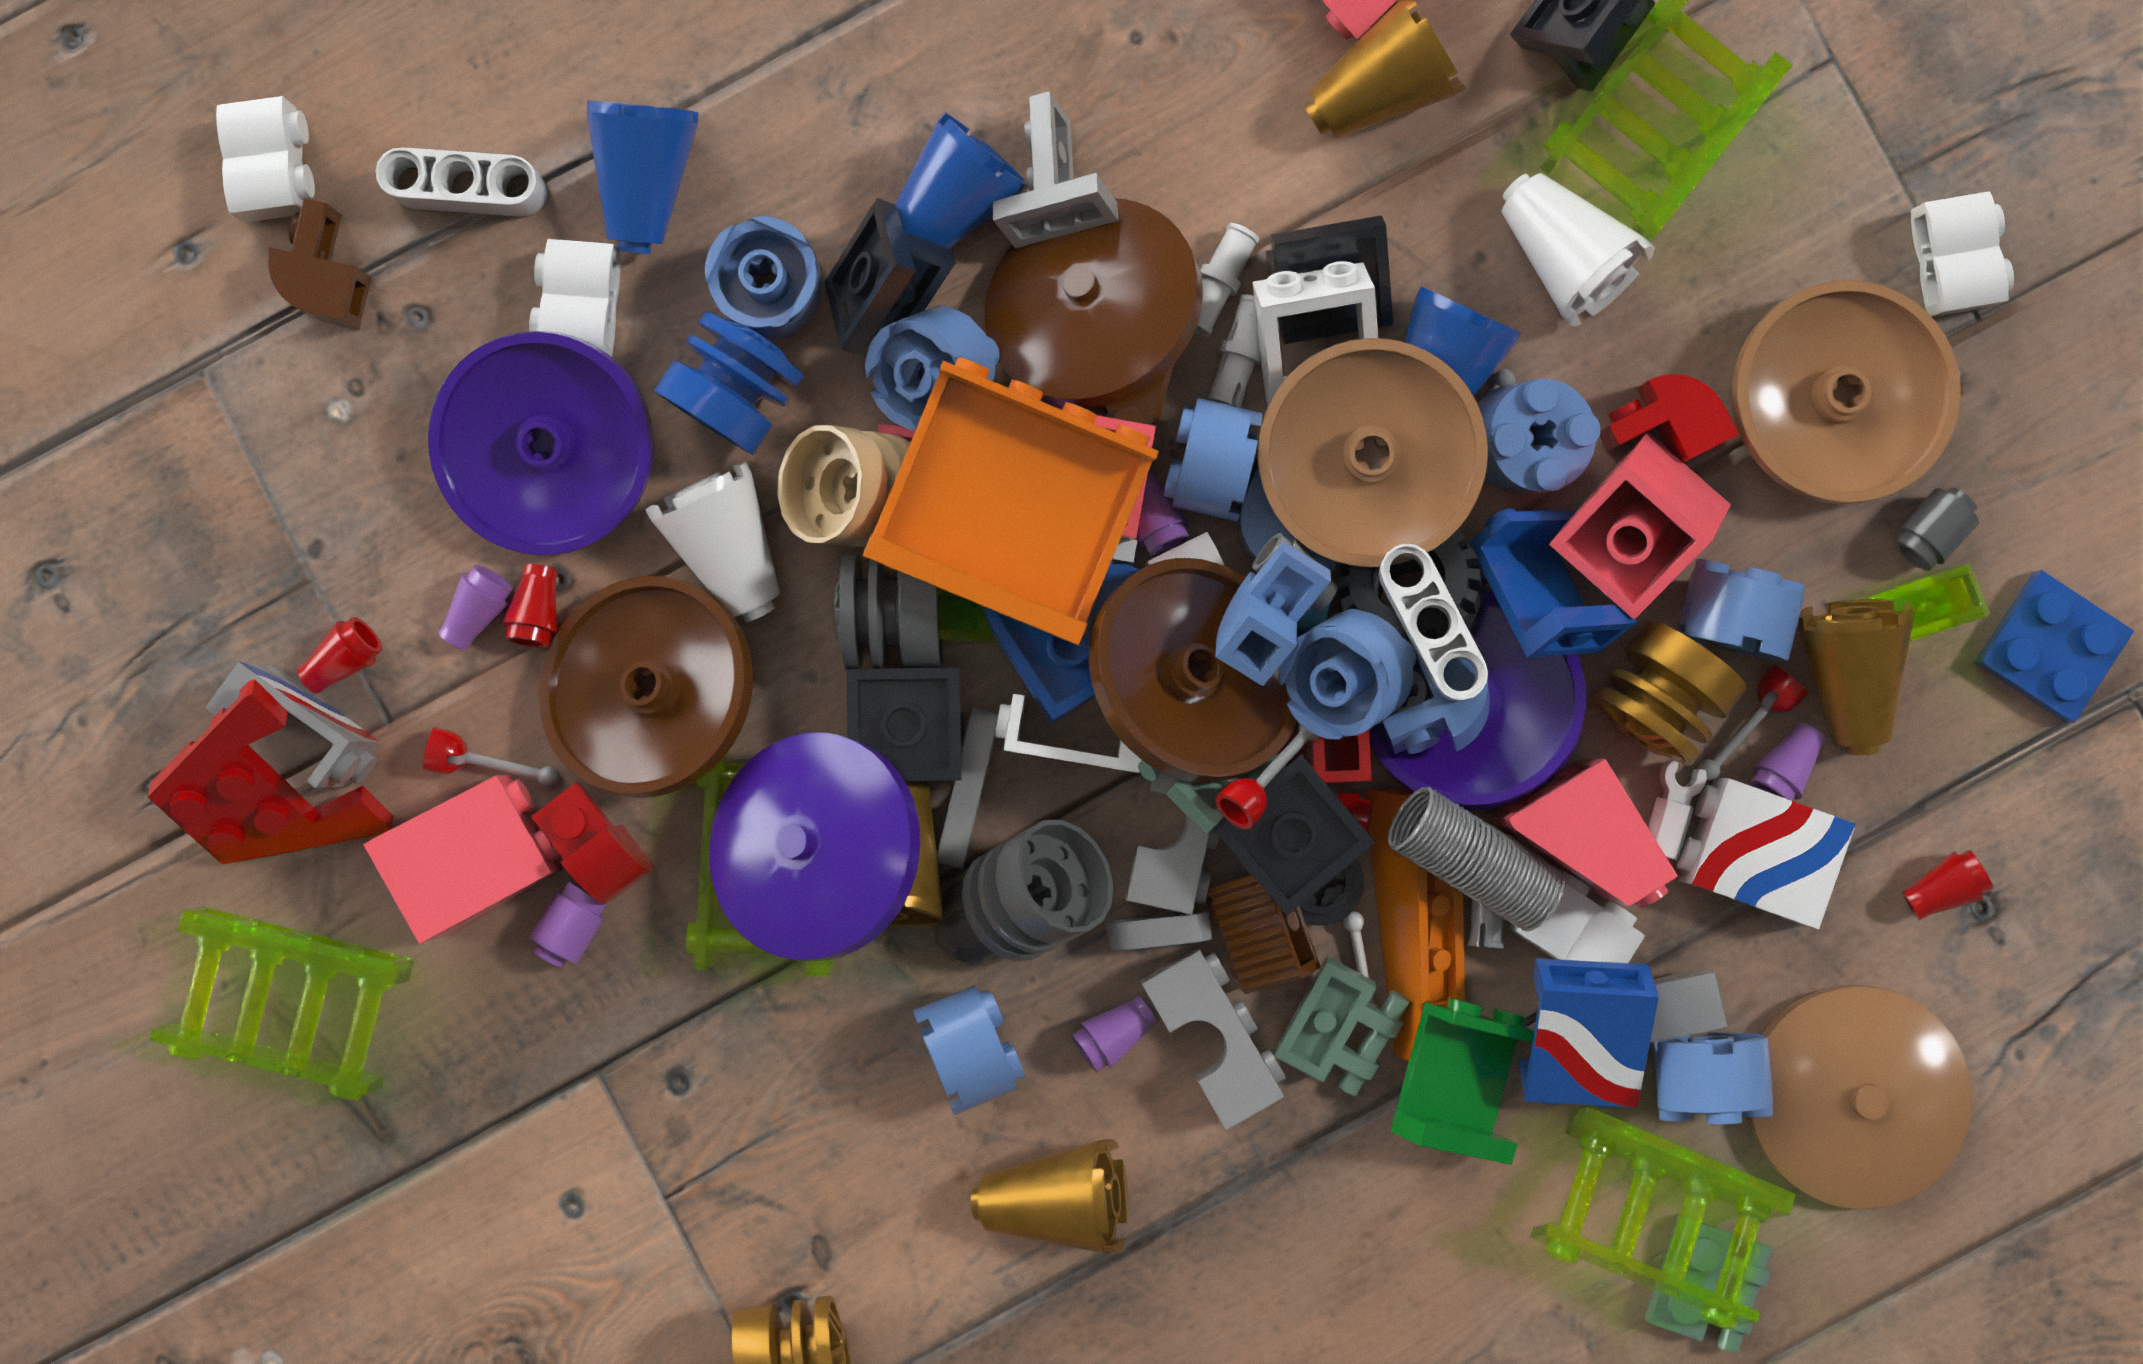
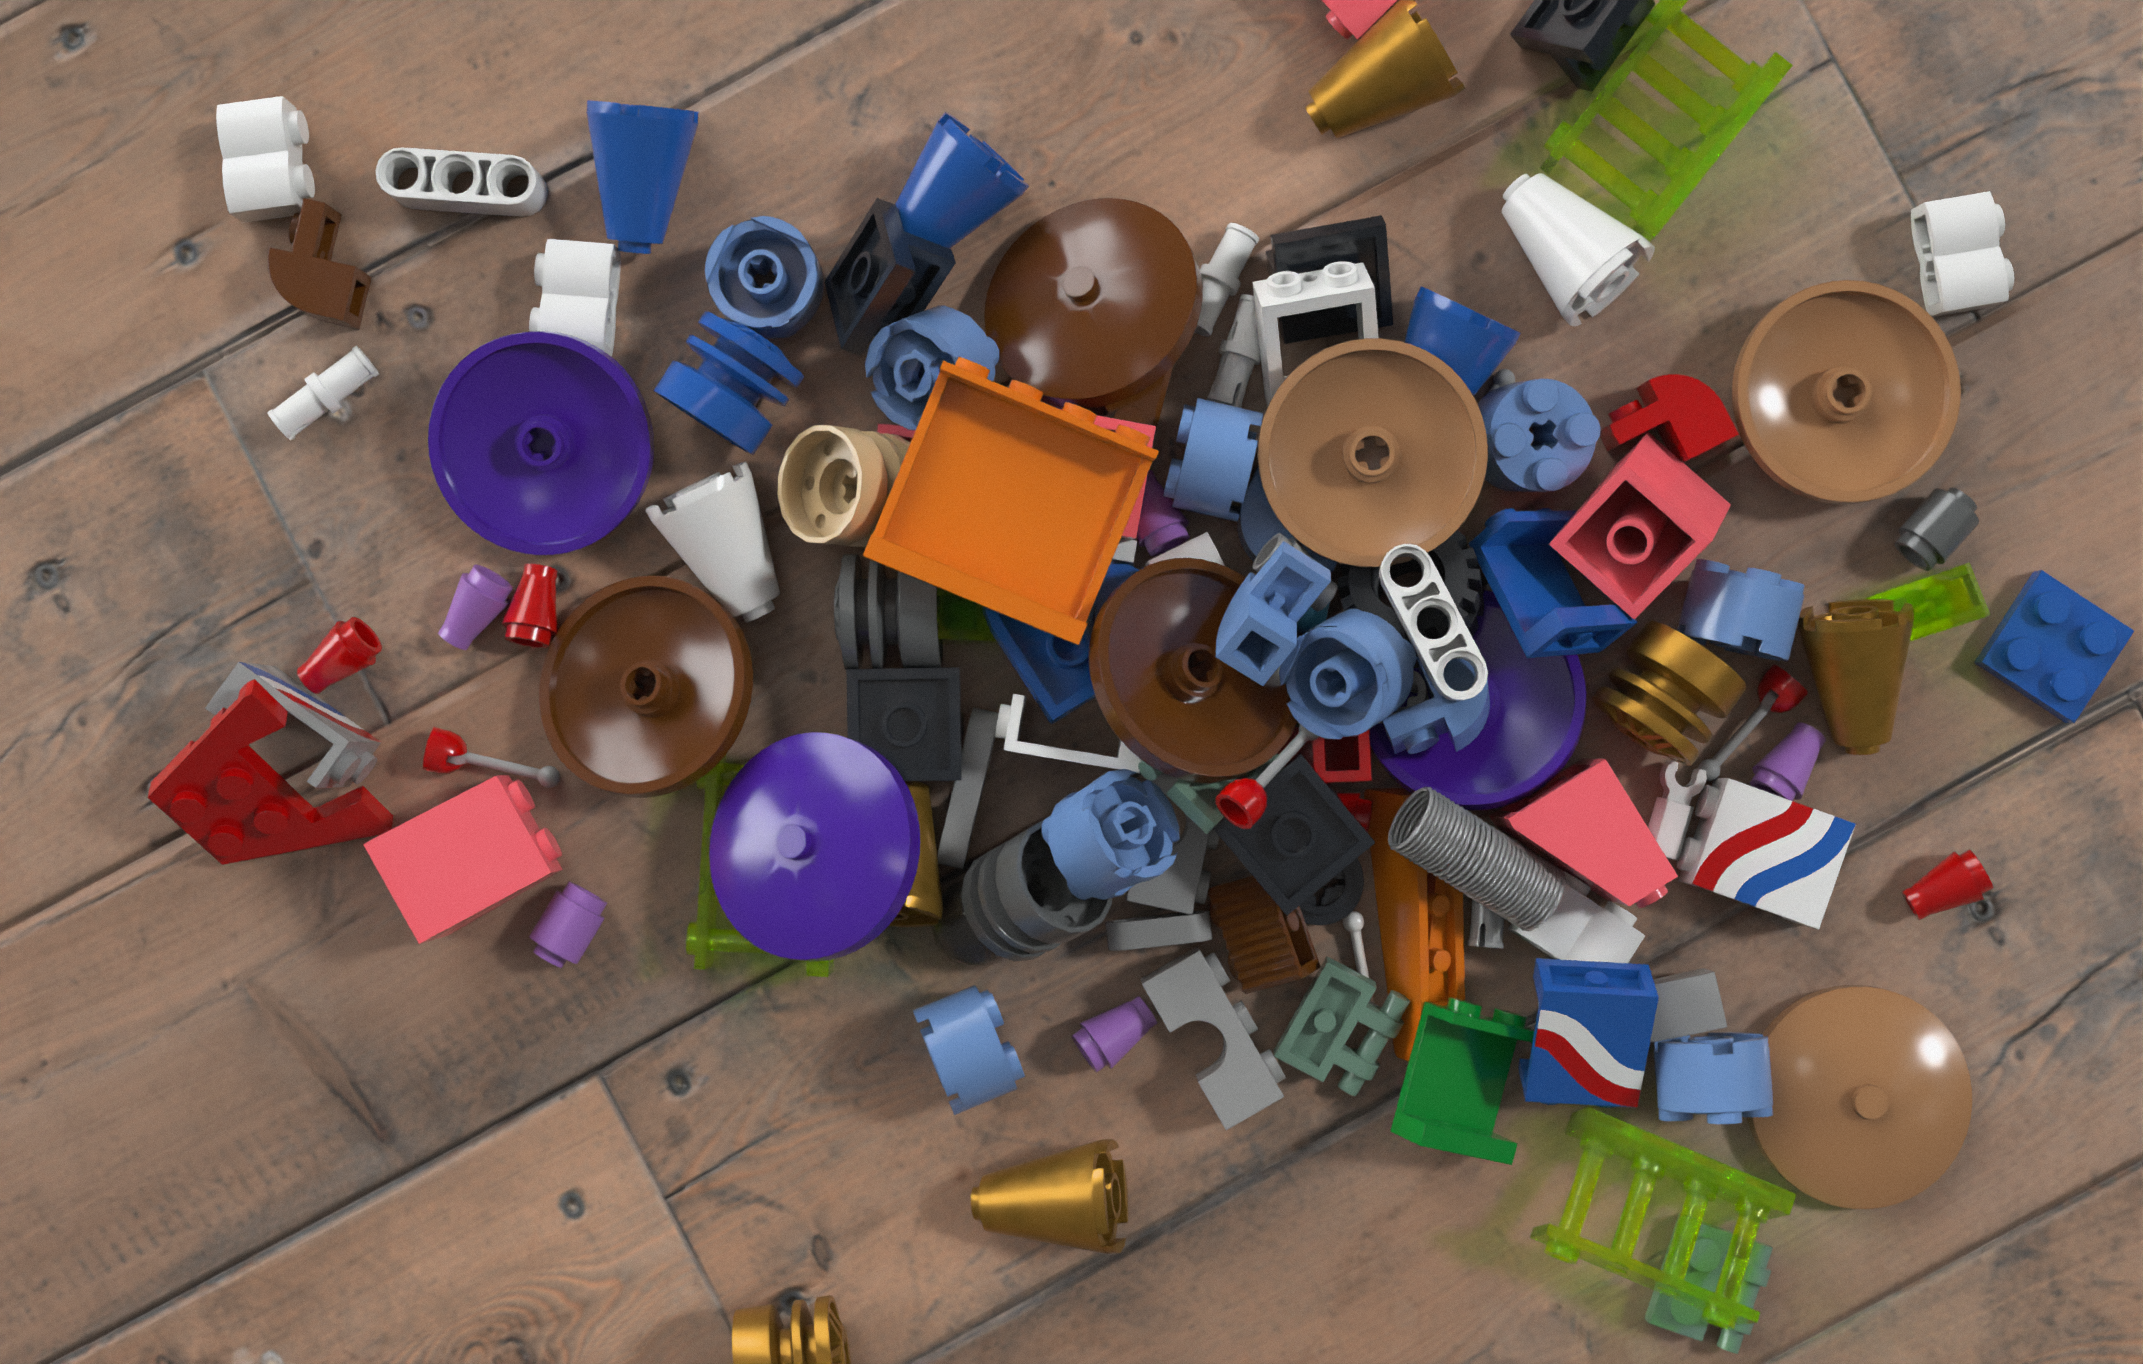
clear neon green fence [149,906,415,1100] -> none
red brick [531,782,655,904] -> none
light grey bracket [992,91,1118,248] -> none
none -> white pin [267,345,379,441]
none -> medium blue brick [1041,769,1180,900]

